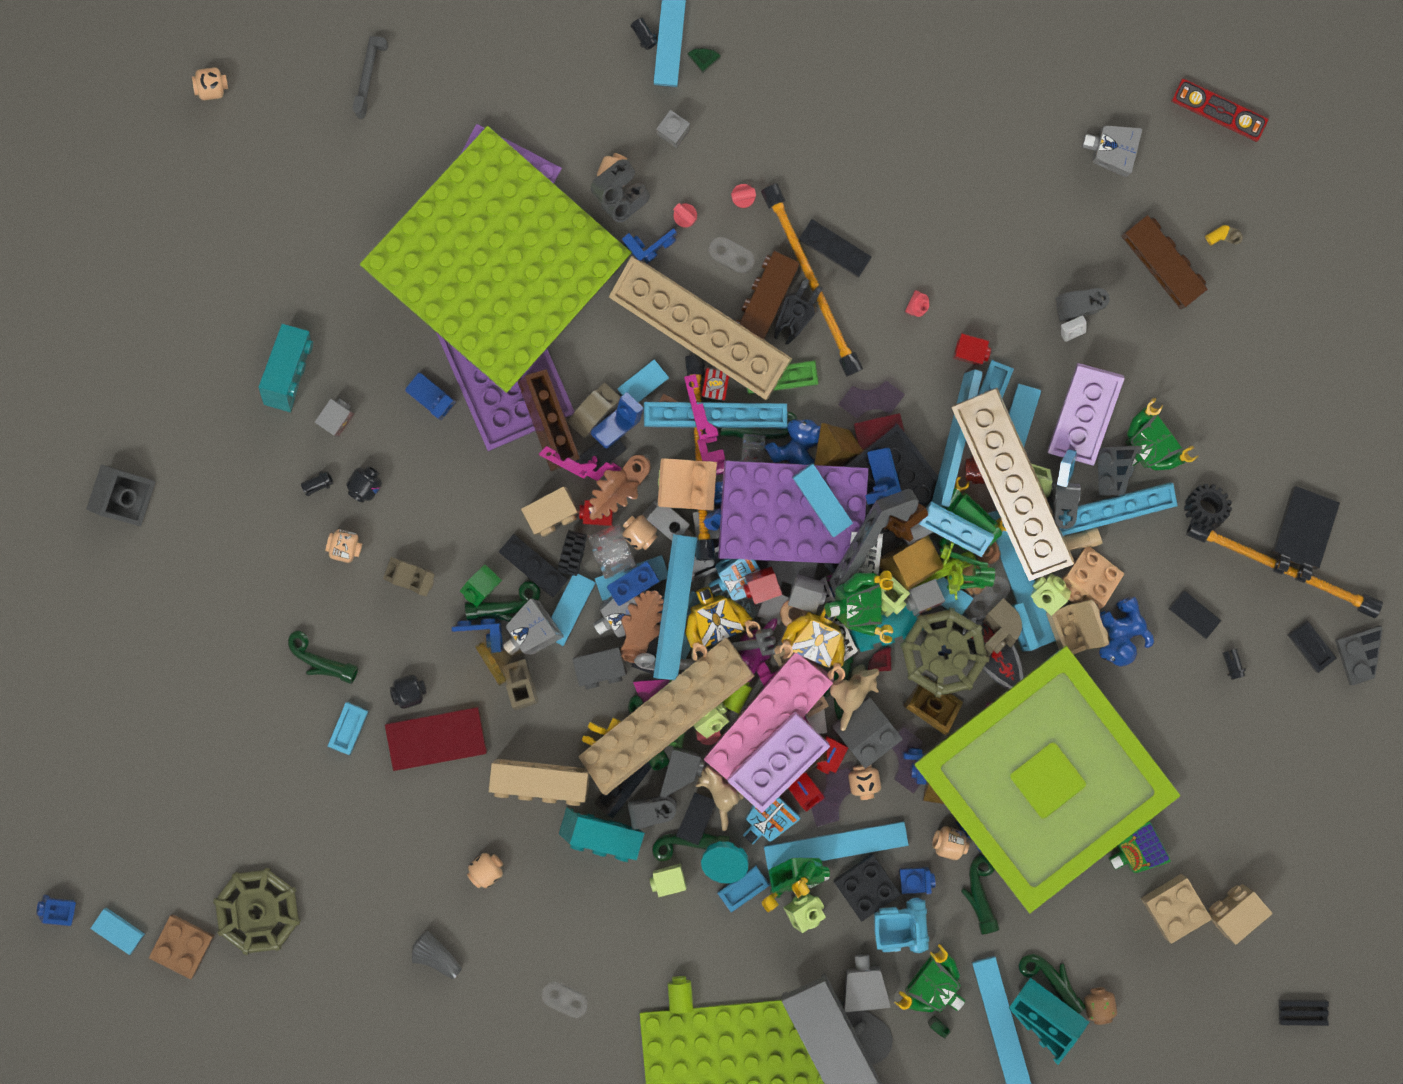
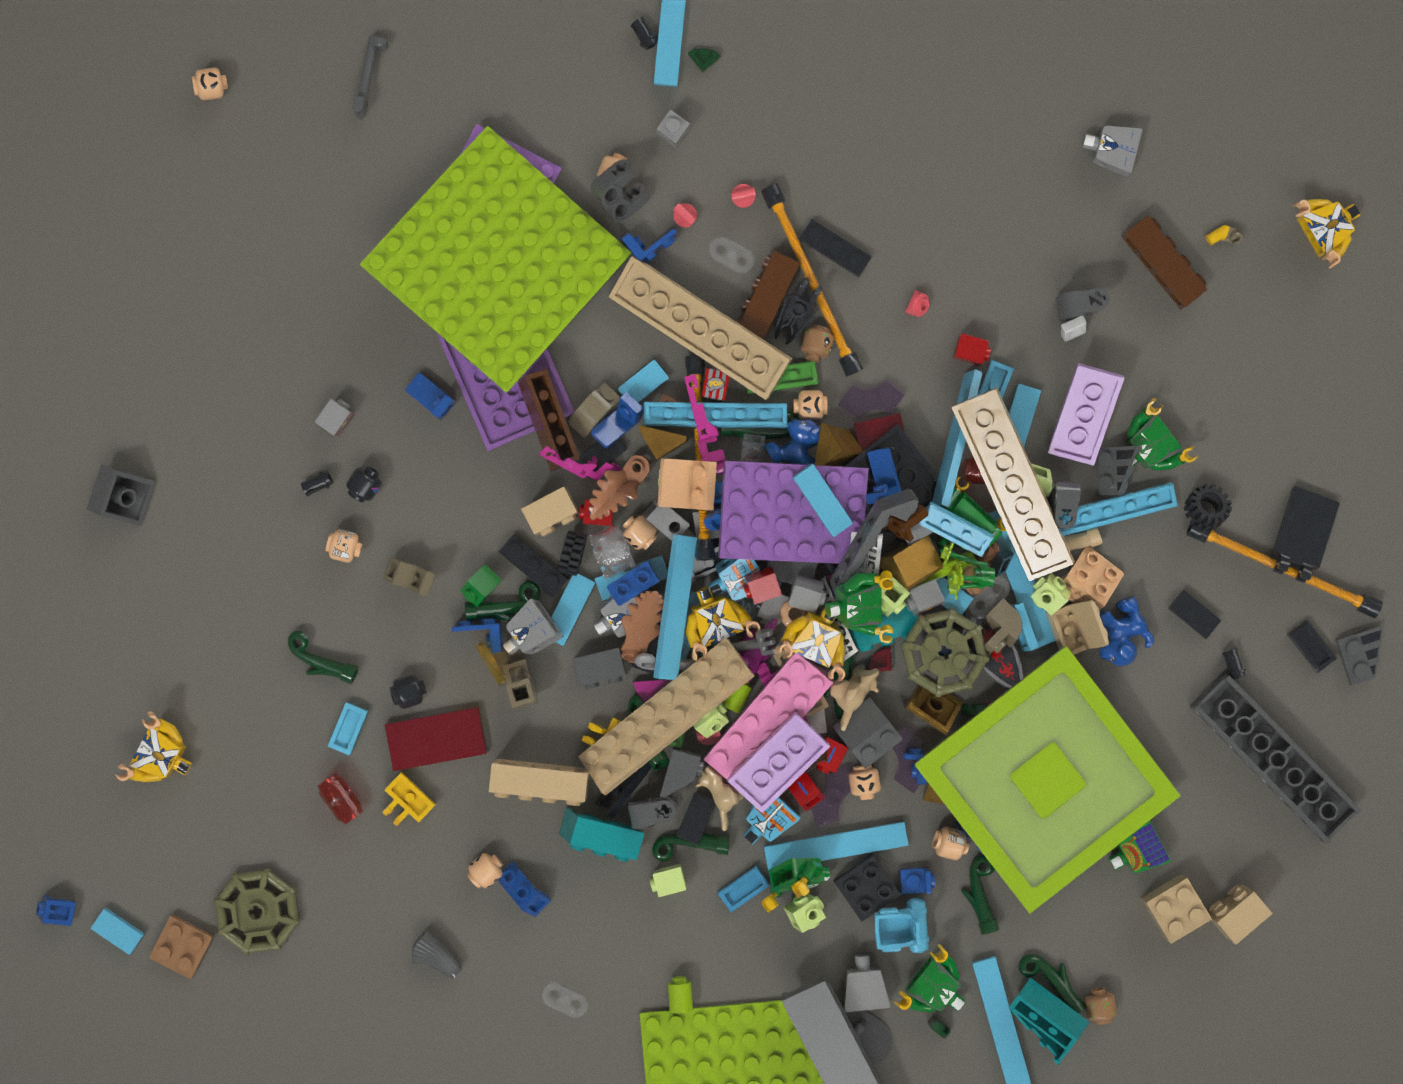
teal wedge [258,324,314,413] -> none
teal tile [701,842,749,883] -> none
medium azure tile [1057,449,1077,487] -> none
tile [1171,79,1269,142] -> none
black tile [1279,1000,1329,1026] -> none
none -> torso [115,711,192,782]
none -> clear red piece [317,773,363,825]
none -> yellow hinge [382,772,436,826]
none -> blue bracket [498,862,551,917]
none -> pearl gold slope [639,425,687,461]
none -> light nougat head [793,390,827,421]
none -> medium nougat head [800,325,834,362]
none -> dark green tile [961,704,987,715]
none -> black tile [991,549,1014,577]
none -> dark grey tile [1189,673,1362,844]
none -> torso [1292,199,1360,269]

